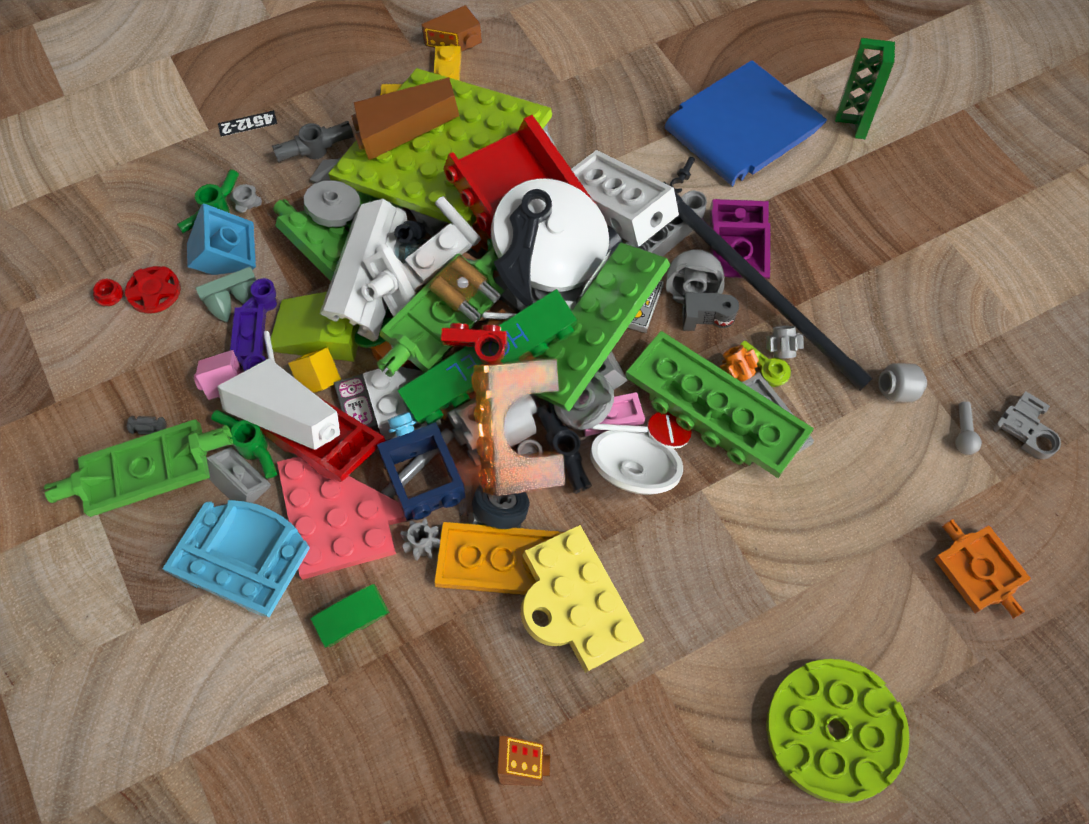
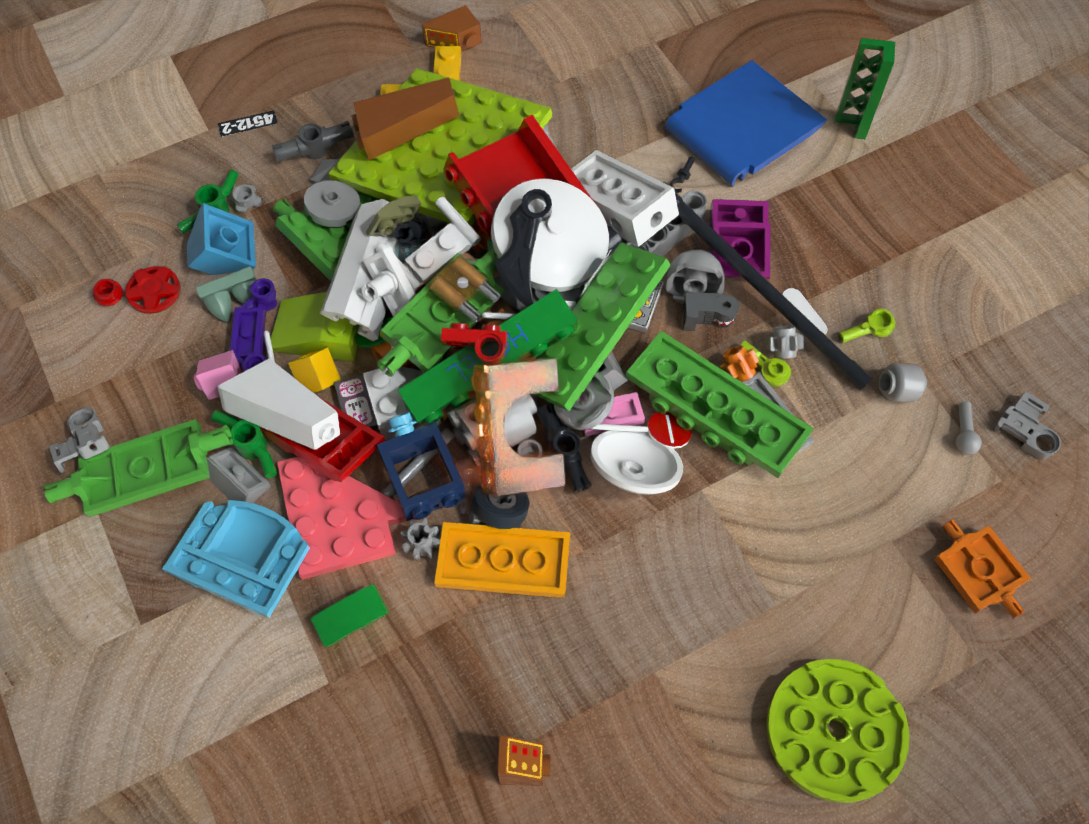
dark grey piece [127,416,167,434] -> none
light yellow plate [521,525,644,673] -> none
none -> light grey piece [49,408,110,473]
none -> olive slope [366,195,421,236]
none -> white sticker [783,288,828,335]
none -> lime plate [838,309,896,343]

